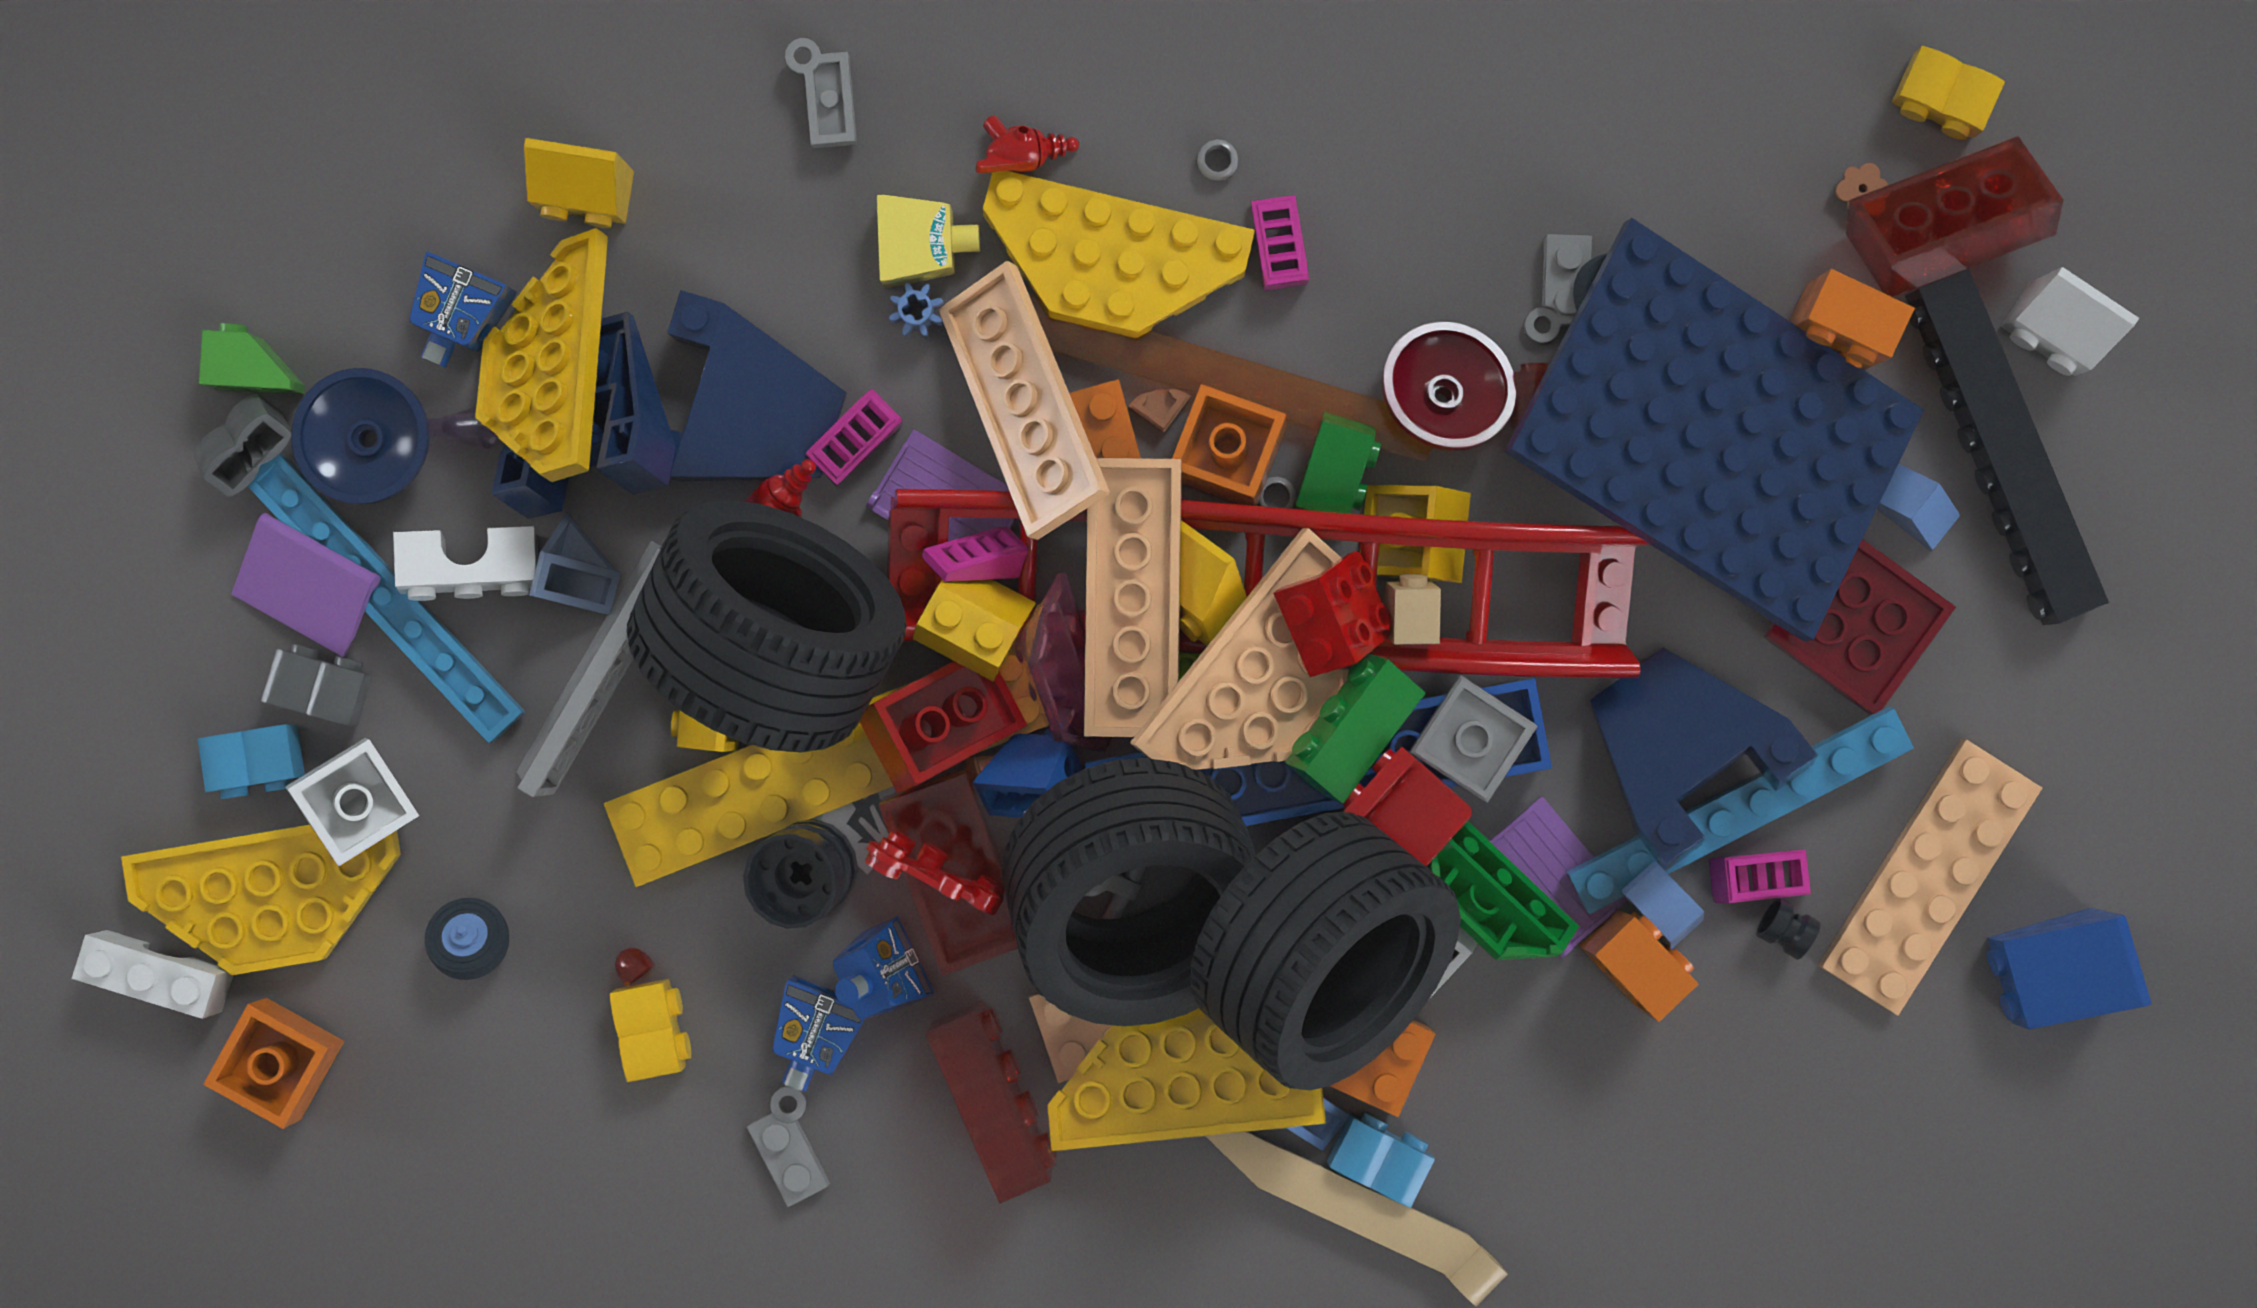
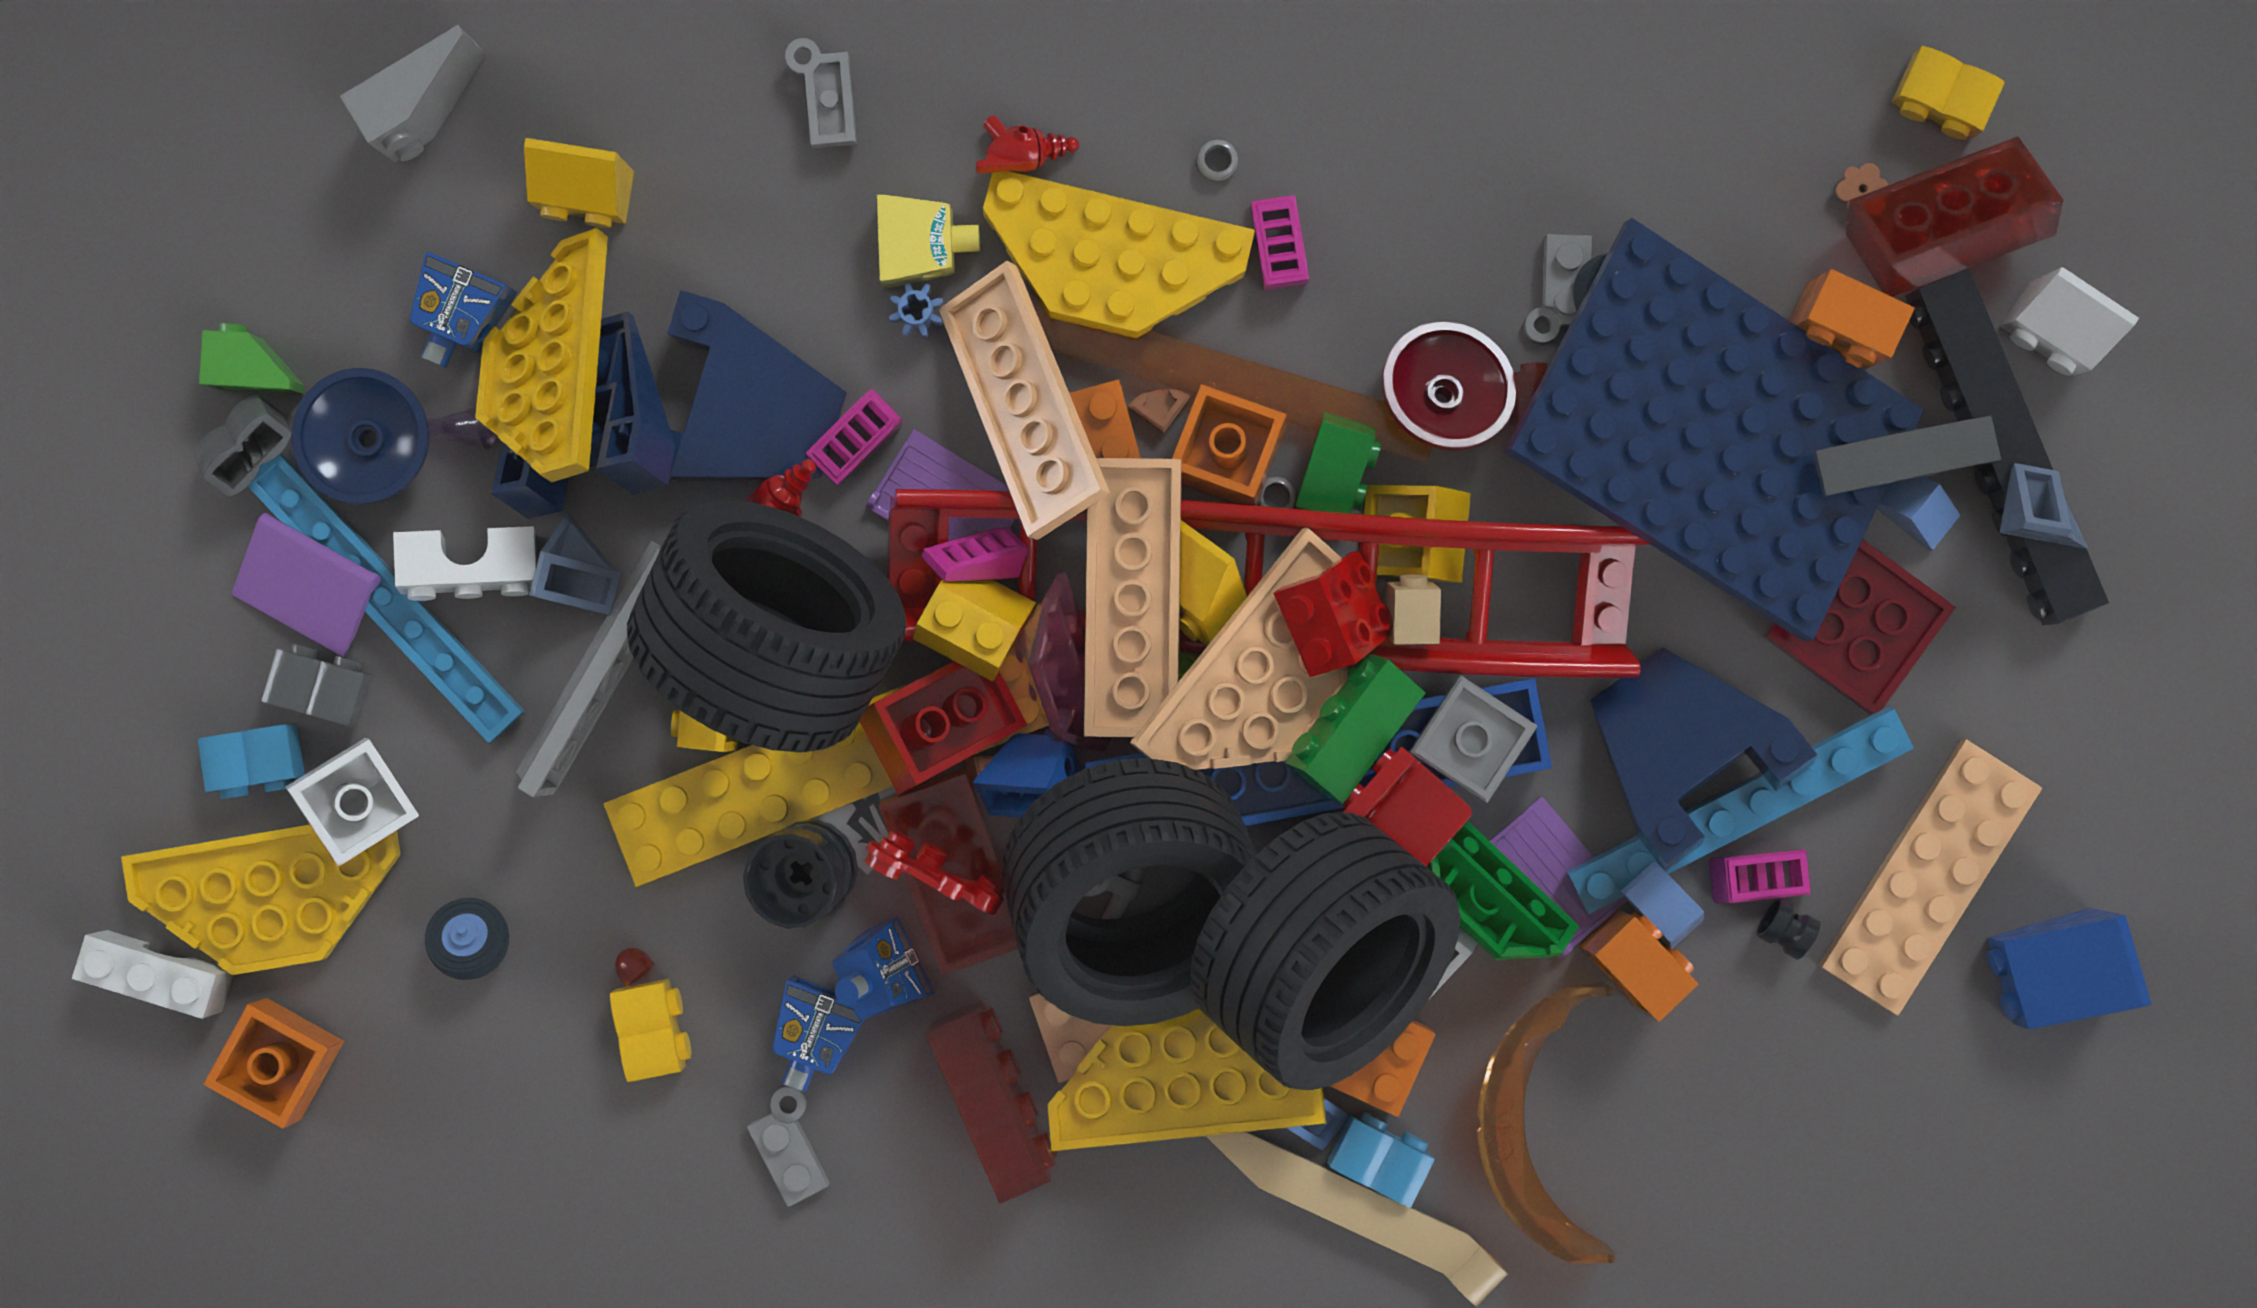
none -> light grey slope [340,25,486,163]
none -> clear orange windscreen [1476,981,1615,1263]
none -> dark grey slope [1813,416,2001,497]
none -> sand blue slope [2000,463,2089,549]

